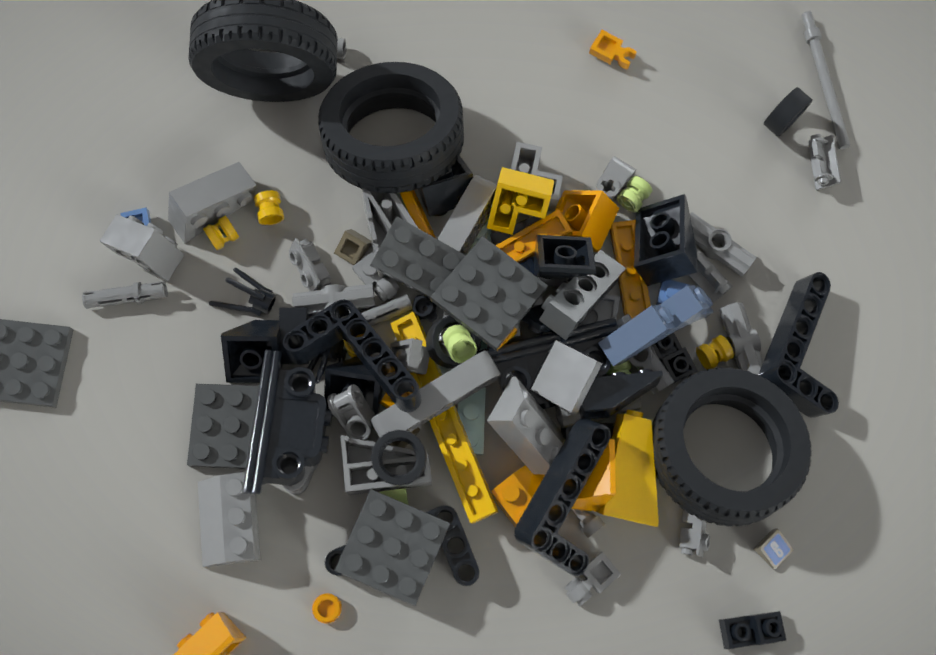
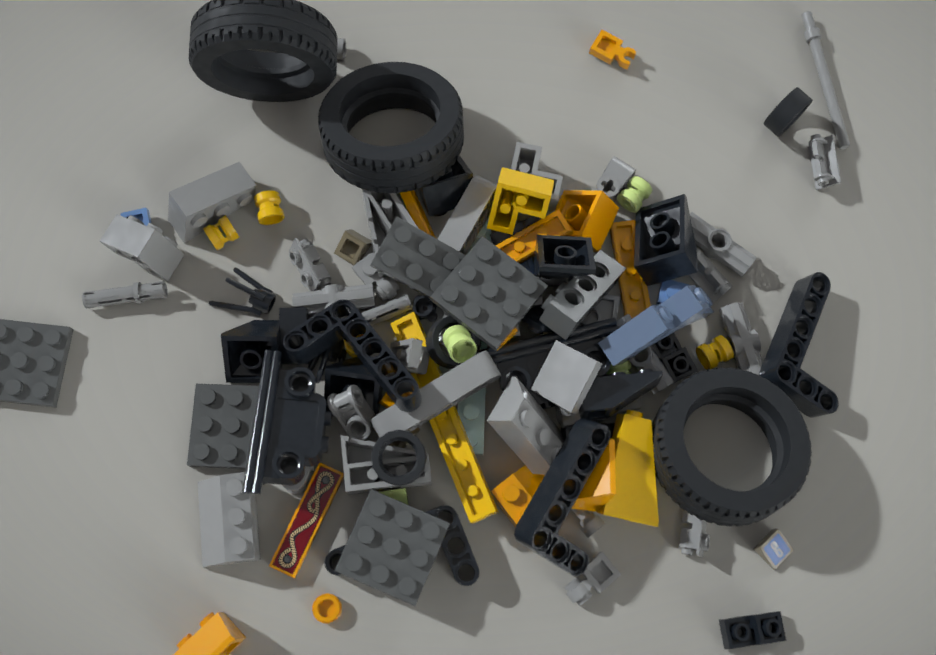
none -> tile [269,463,344,578]

